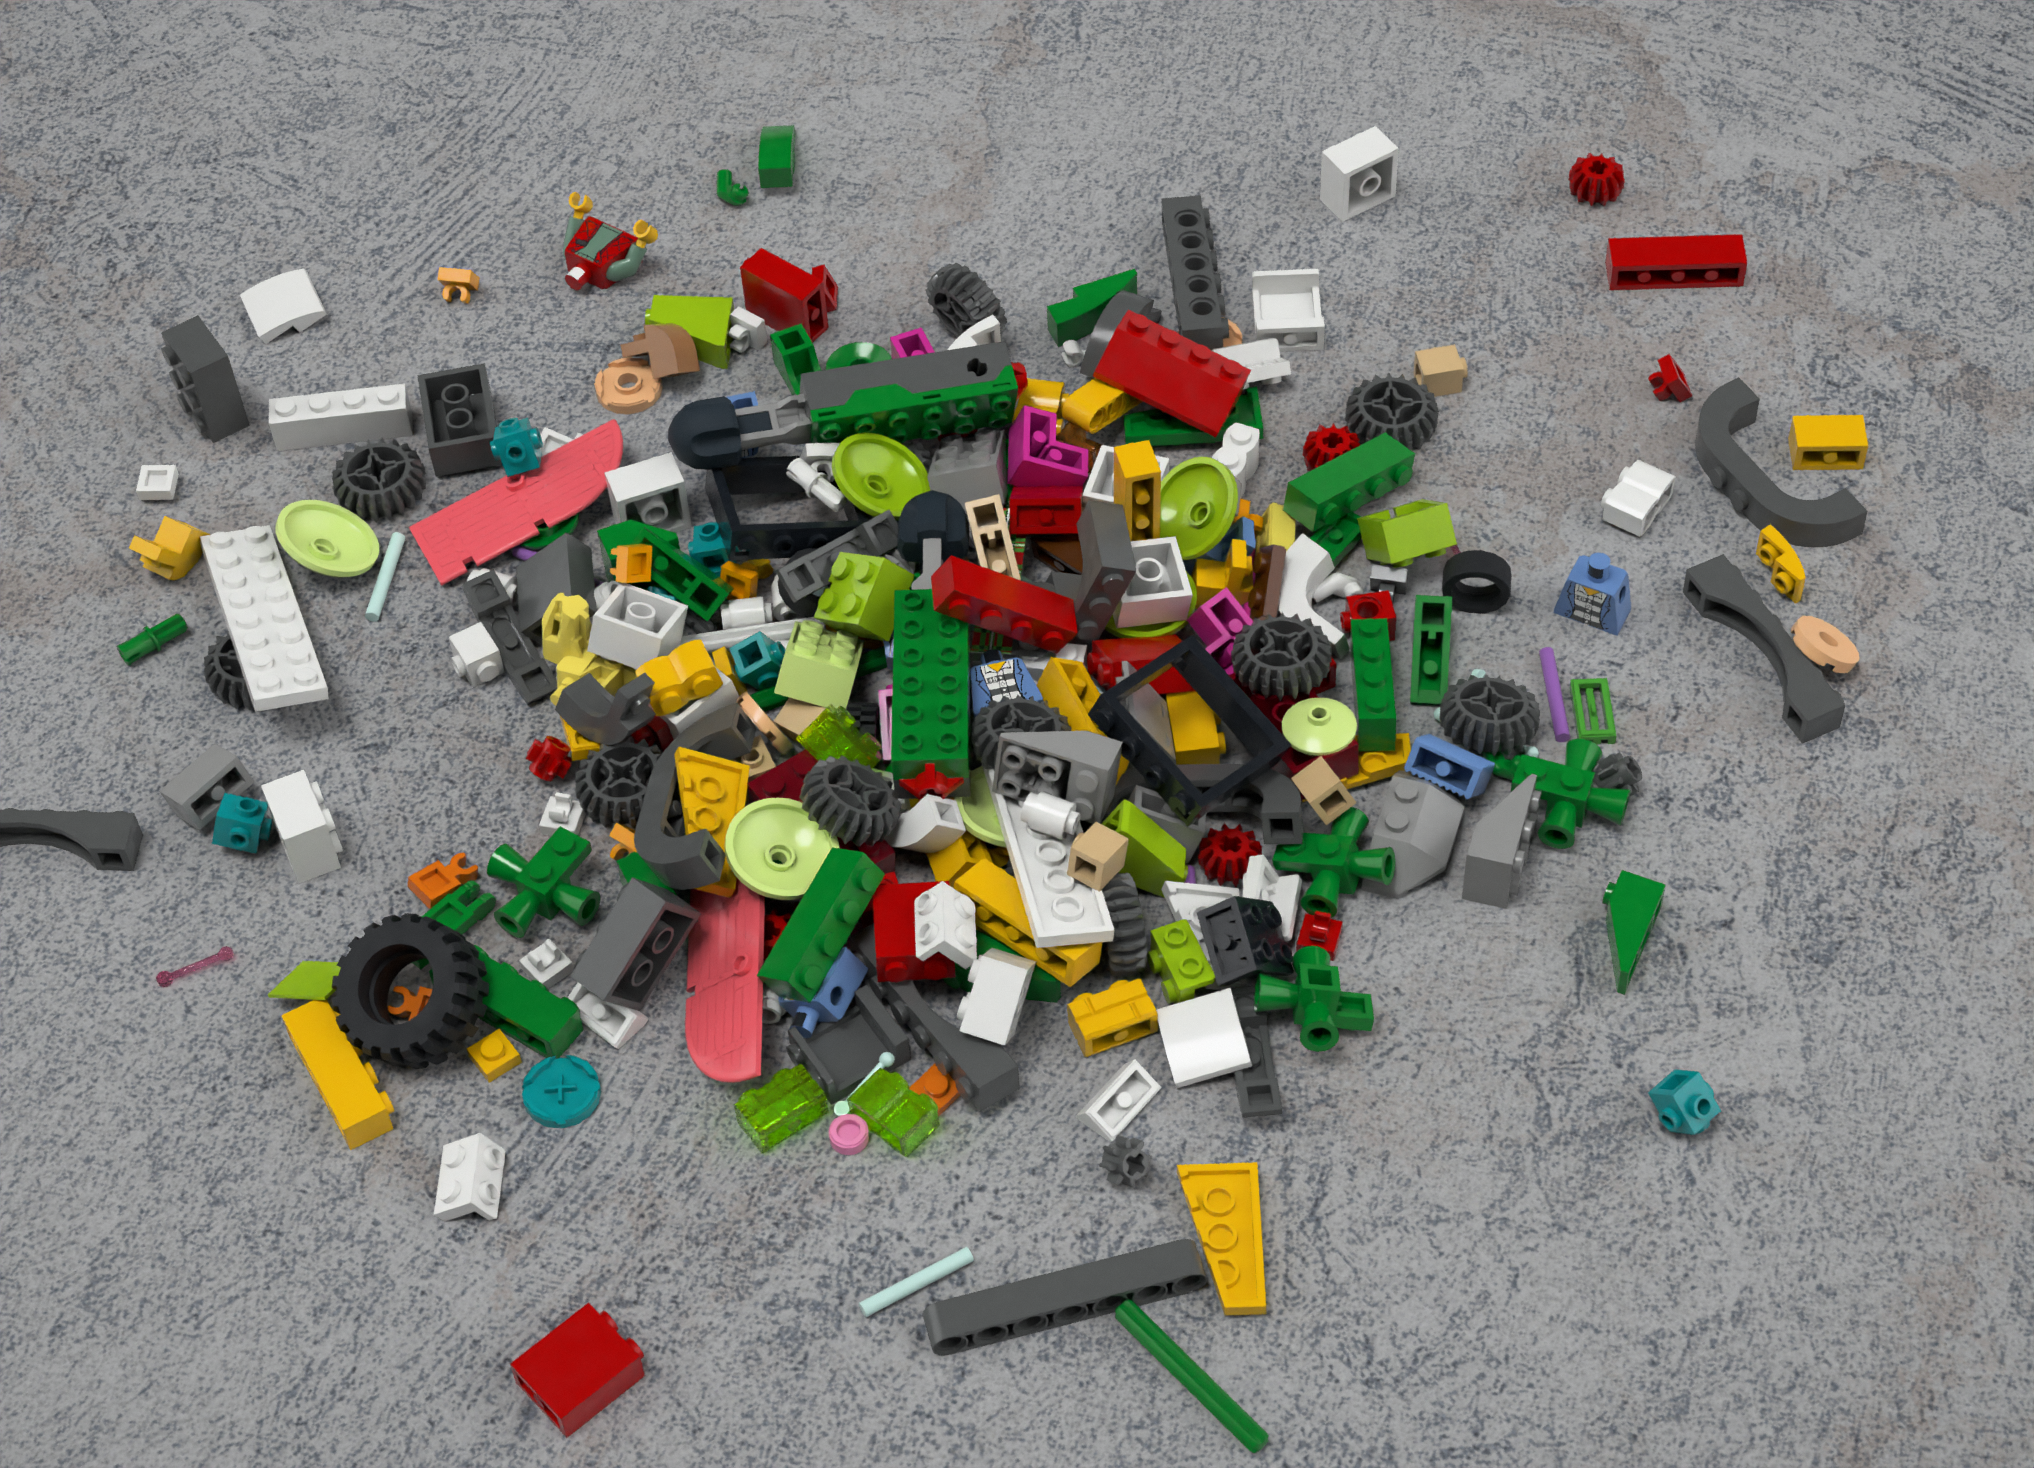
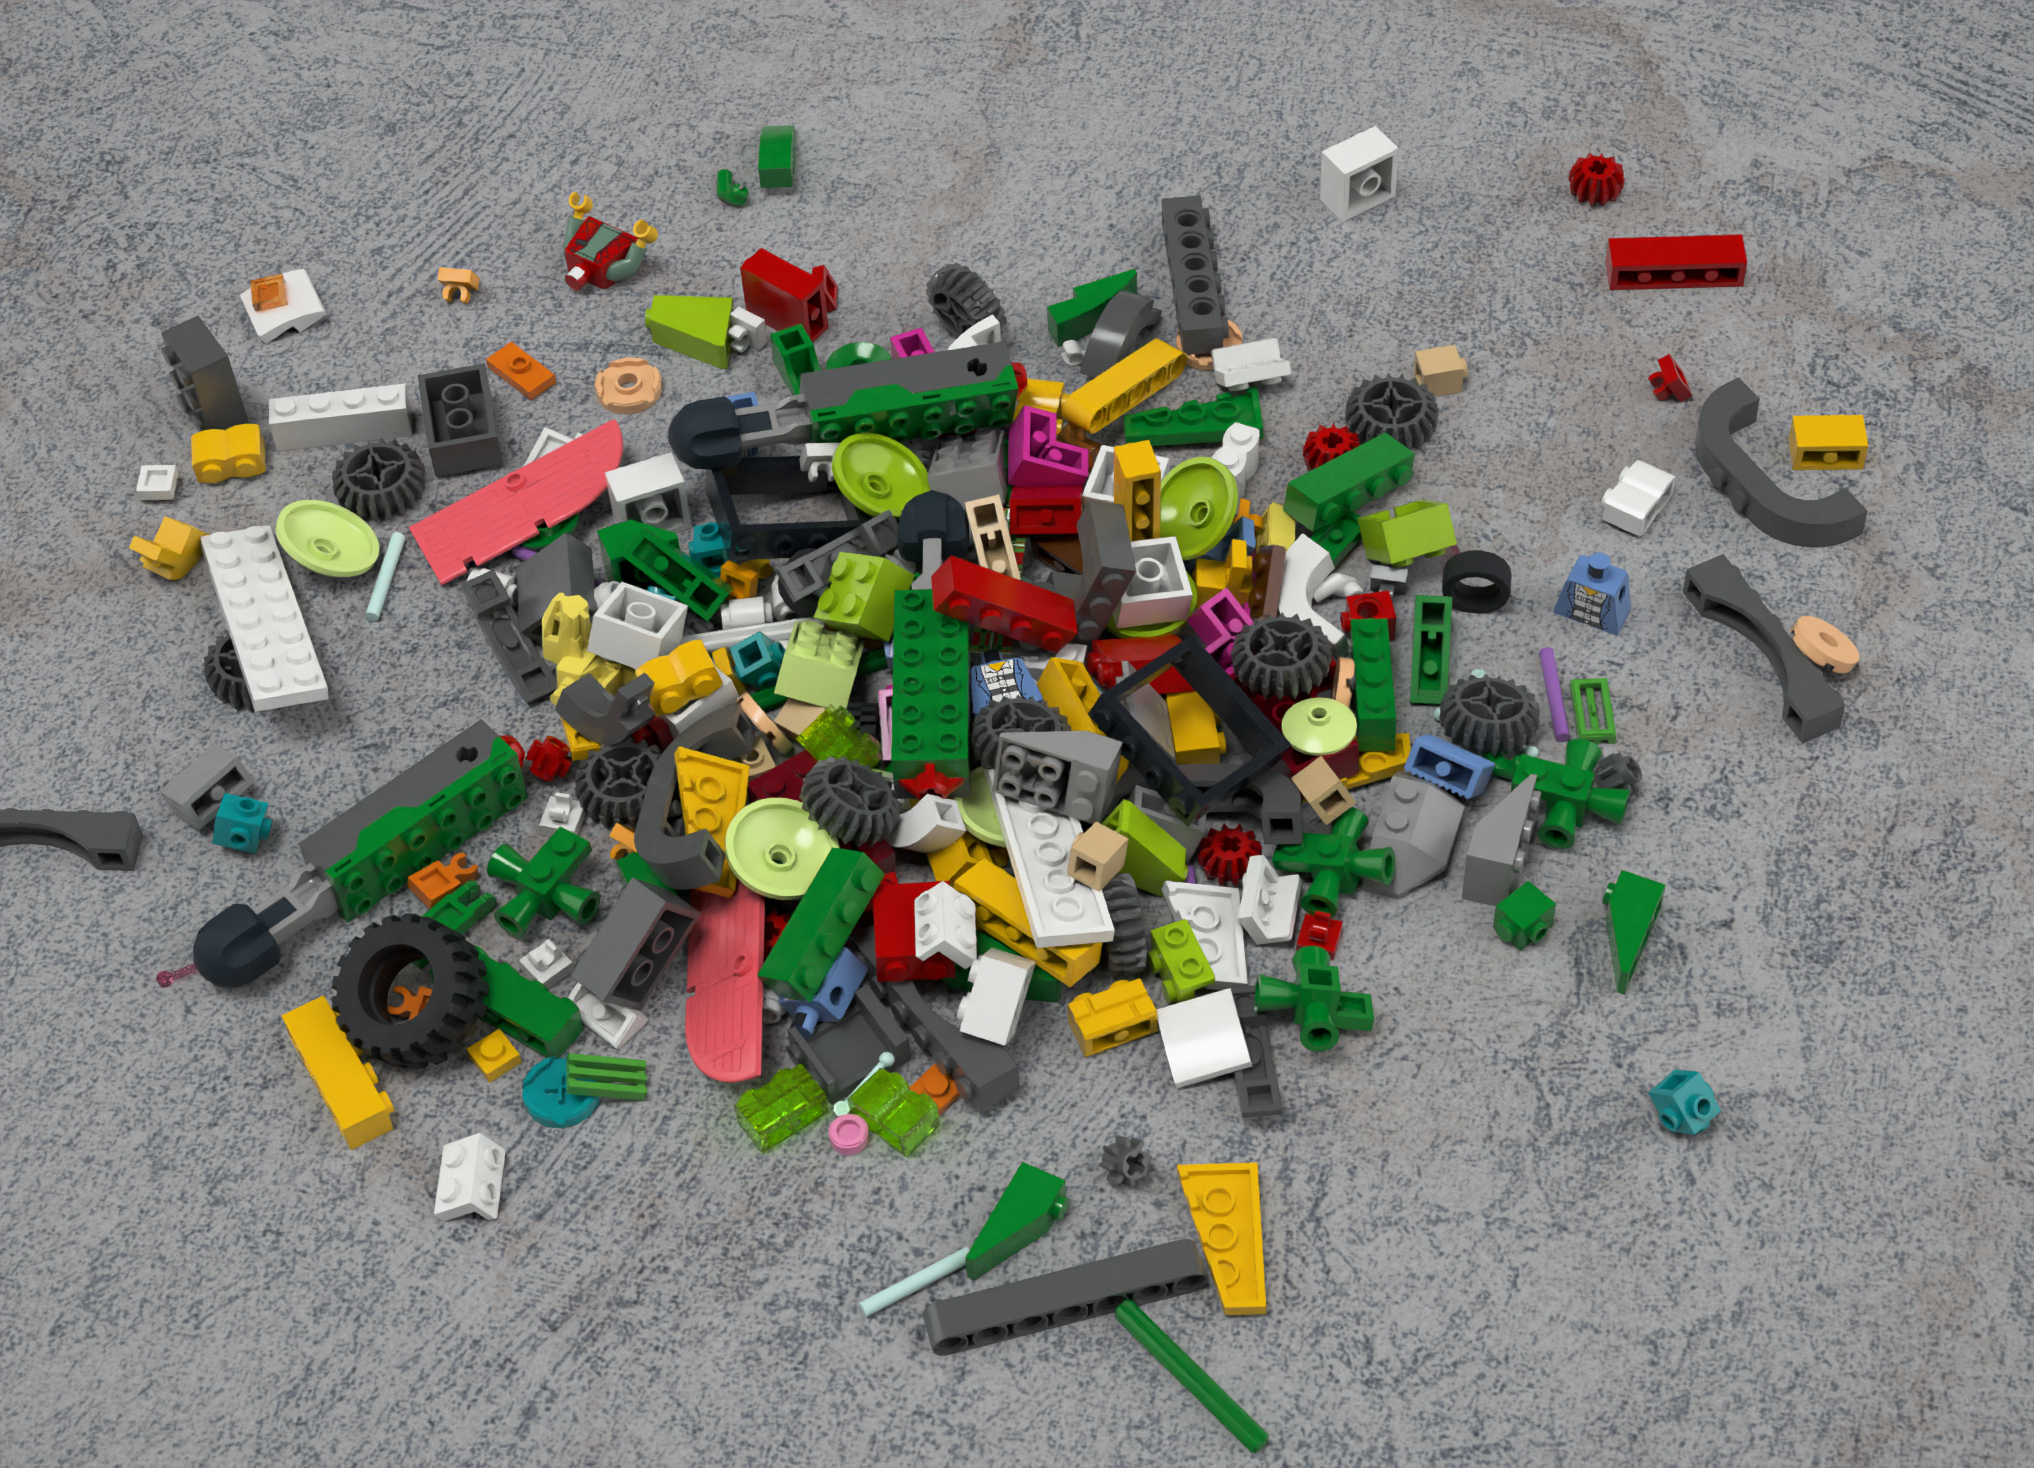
green axle [116,614,188,666] -> none
white brick [261,770,343,884] -> none
lime window [268,961,341,1000] -> none
white brick [449,622,505,687] -> none
teal brick [490,418,543,477] -> none
red brick [510,1302,645,1438] -> none
light orange tile [610,544,652,583] -> none
medium nougat brick [621,323,700,379] -> none
white axle [786,458,847,512] -> none
white brick [1021,791,1081,840] -> none
white slope [1076,1059,1162,1142] -> none
red slope [1093,309,1251,437] -> none
black bracket [1196,896,1294,986] -> none
white panel [1252,269,1325,352] -> none
yellow slope [1756,524,1806,604] -> none
none -> yellow brick [191,424,266,483]
none -> piece [193,719,528,988]
none -> clear orange tile [250,274,288,312]
none -> orange plate [486,341,556,400]
none -> bright green tile [566,1053,647,1101]
none -> green slope [965,1162,1069,1281]
none -> light nougat tile [1330,657,1355,708]
none -> green brick [1493,881,1556,951]

